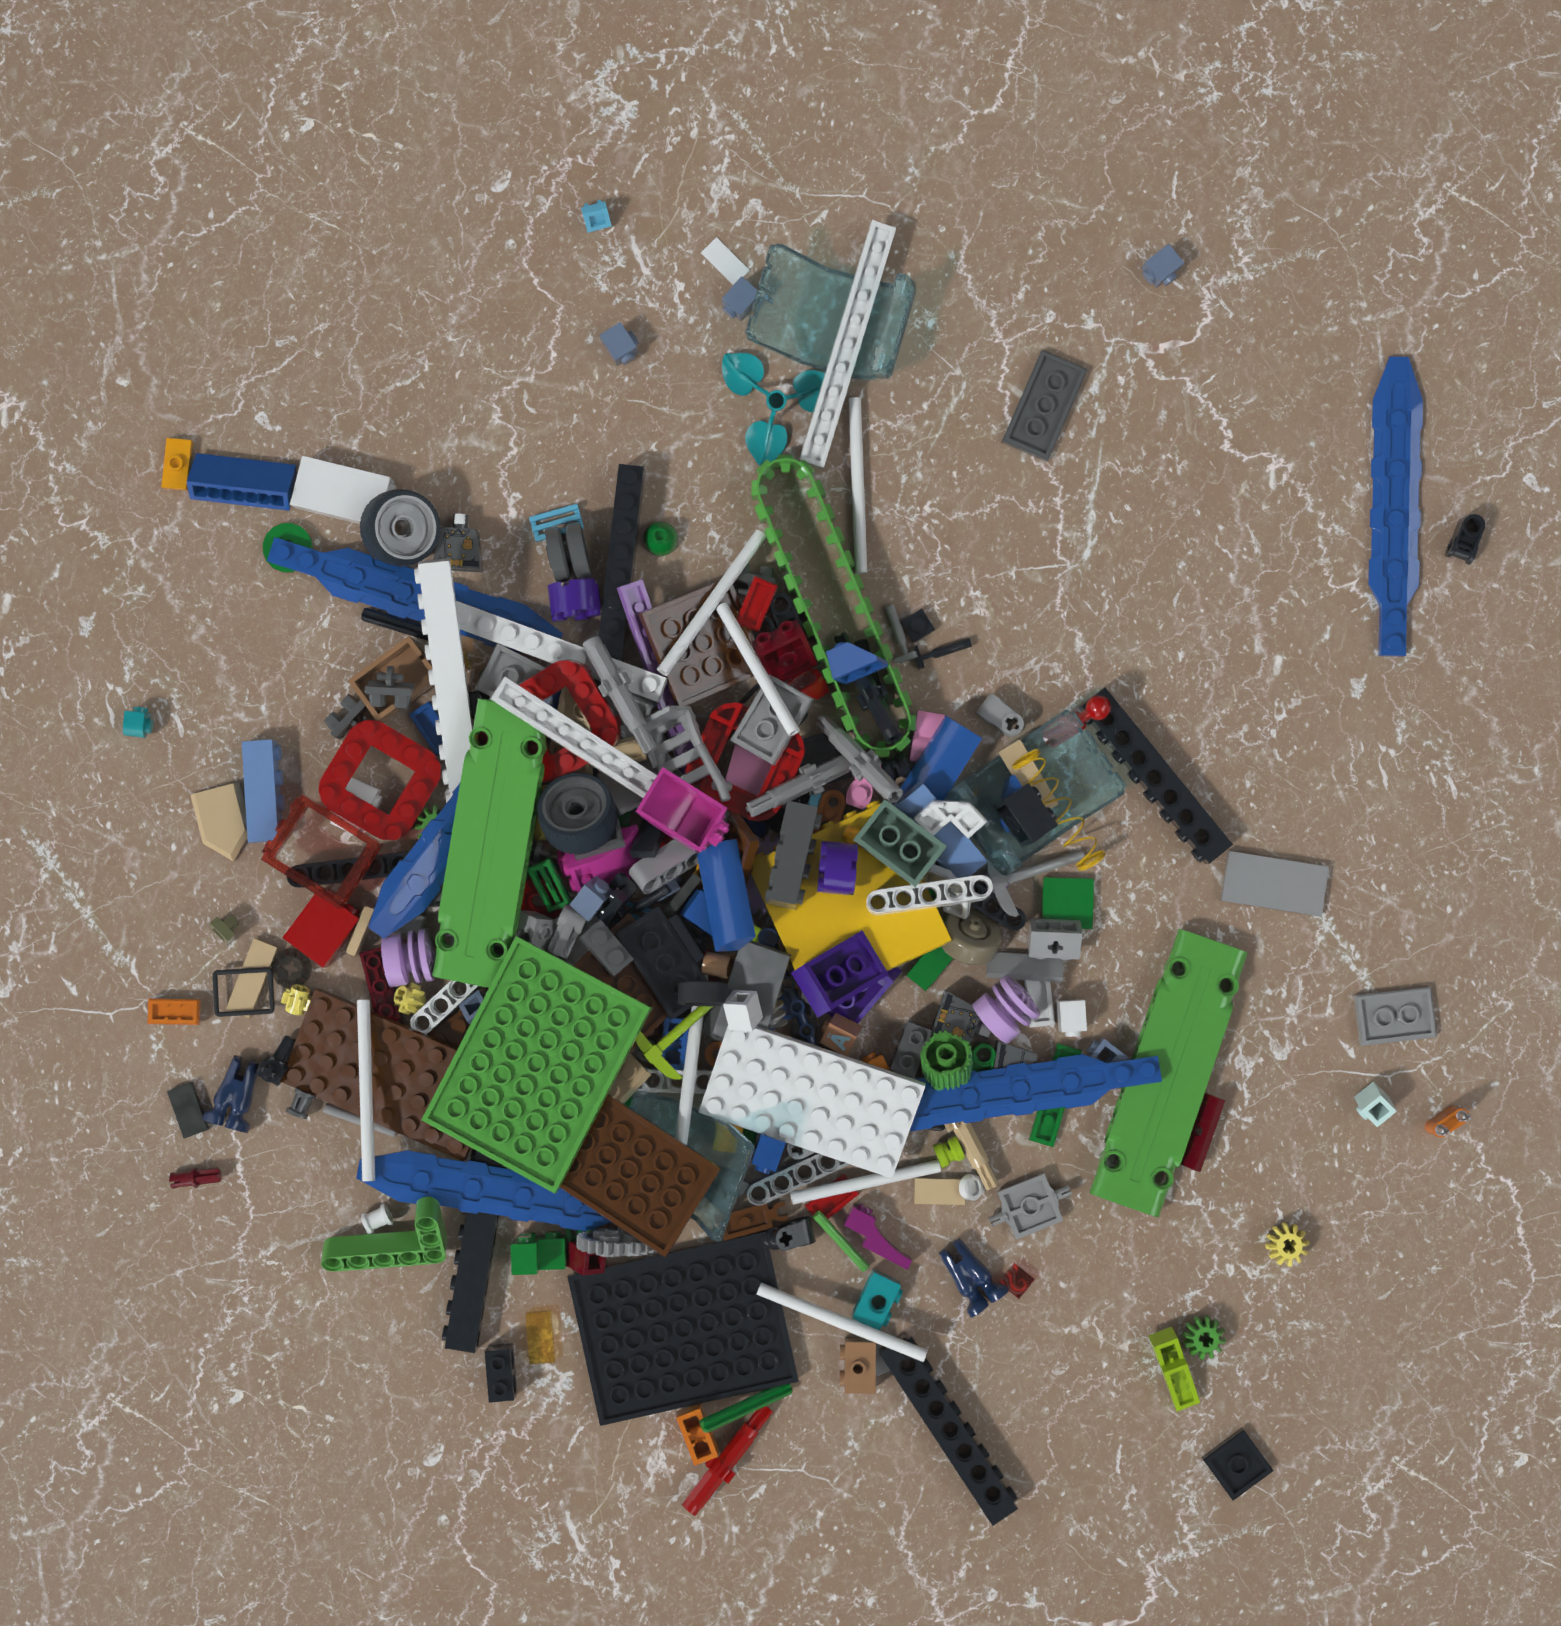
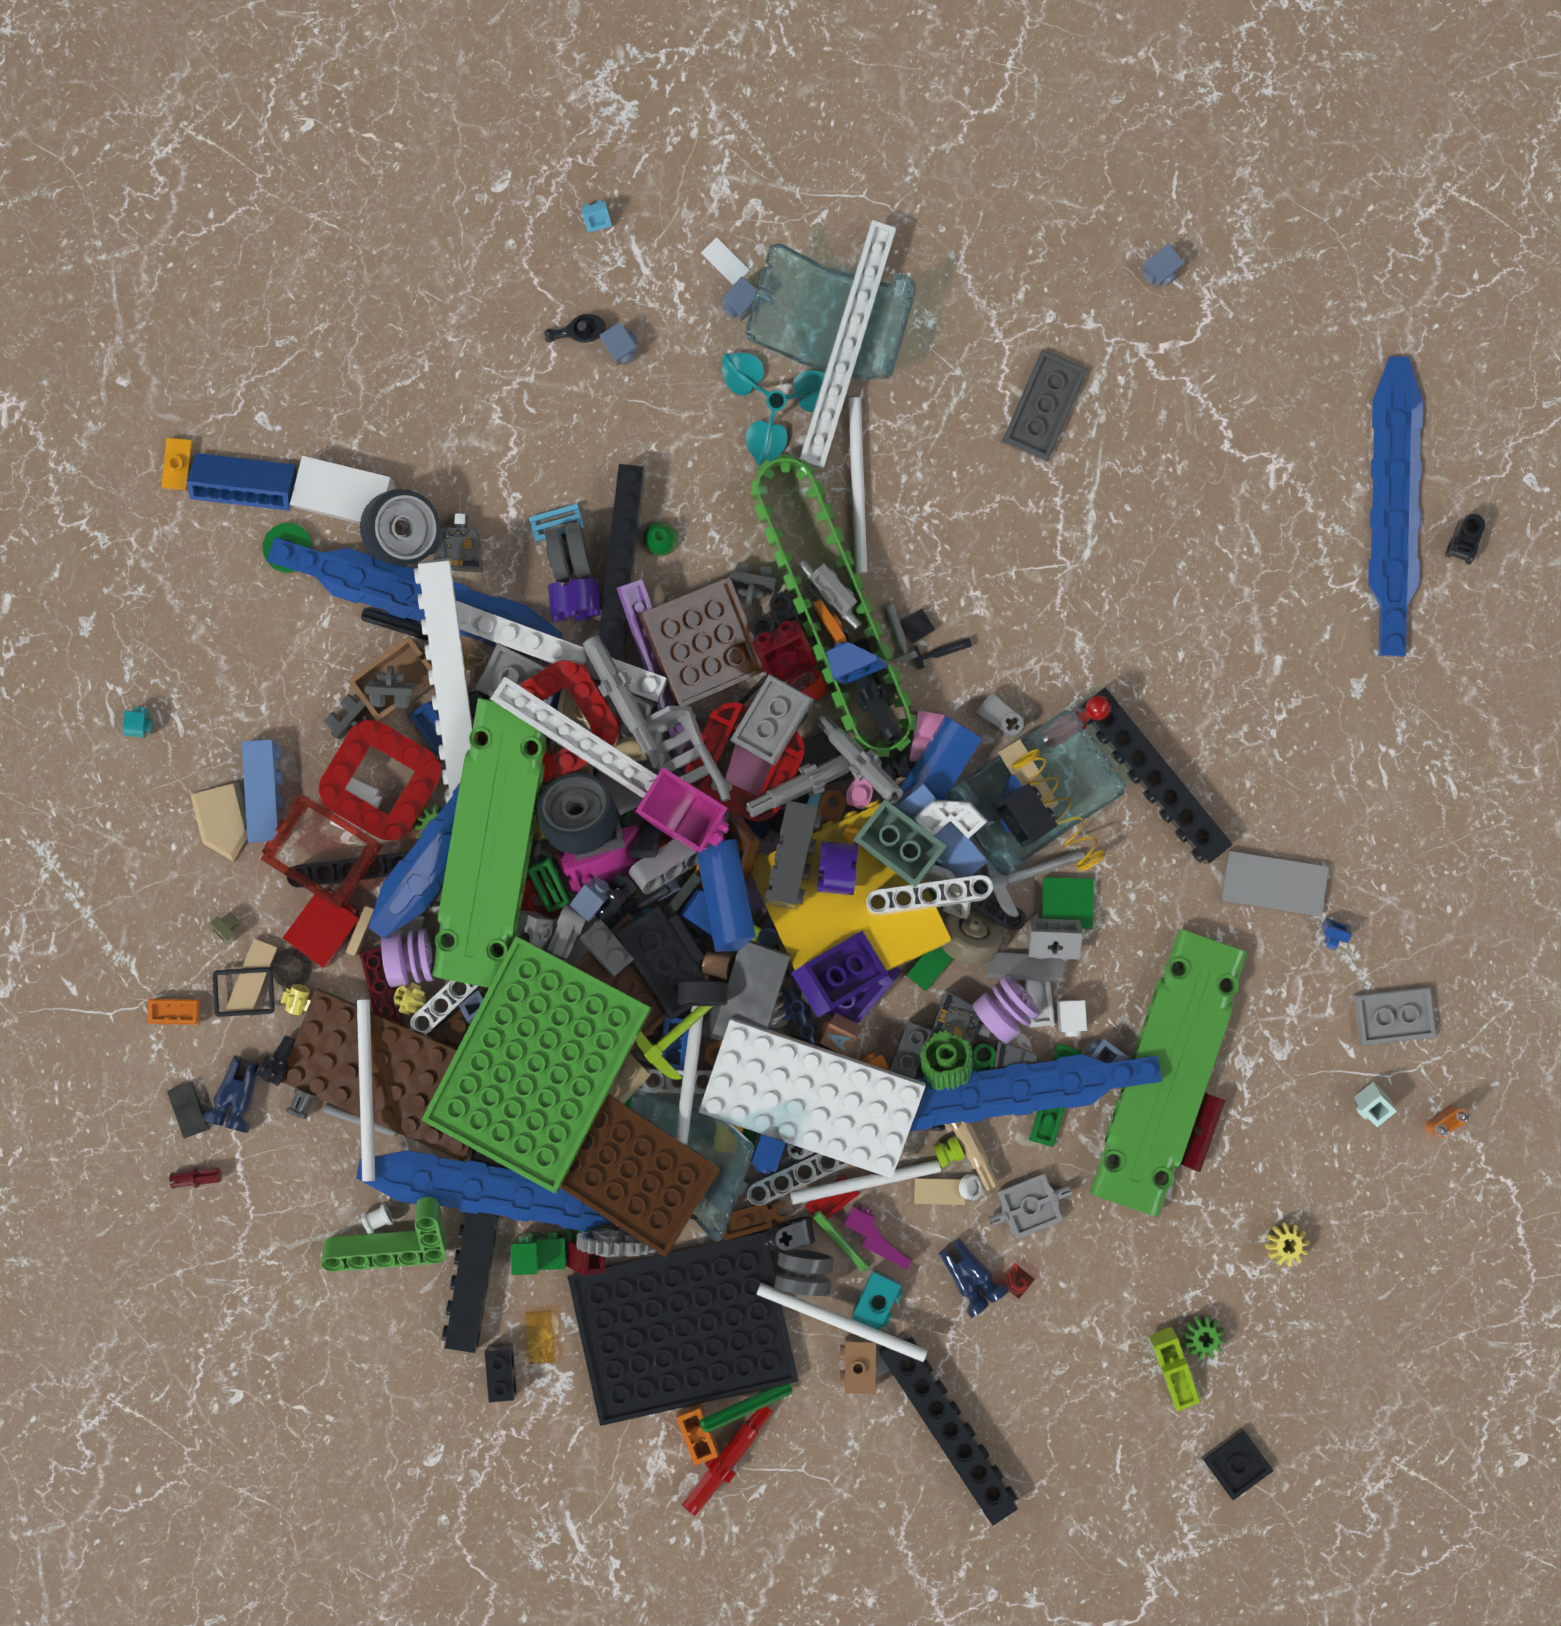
white piece [657,530,766,676] -> none
white piece [716,603,800,736] -> none
white brick [723,990,763,1032] -> none
red tile [736,576,778,633] -> none
none -> black piece [544,314,606,343]
none -> dark grey wheel [775,1249,834,1296]
none -> light grey plate [797,559,862,630]
none -> orange plate [813,599,847,645]
none -> blue tile [1321,918,1352,950]

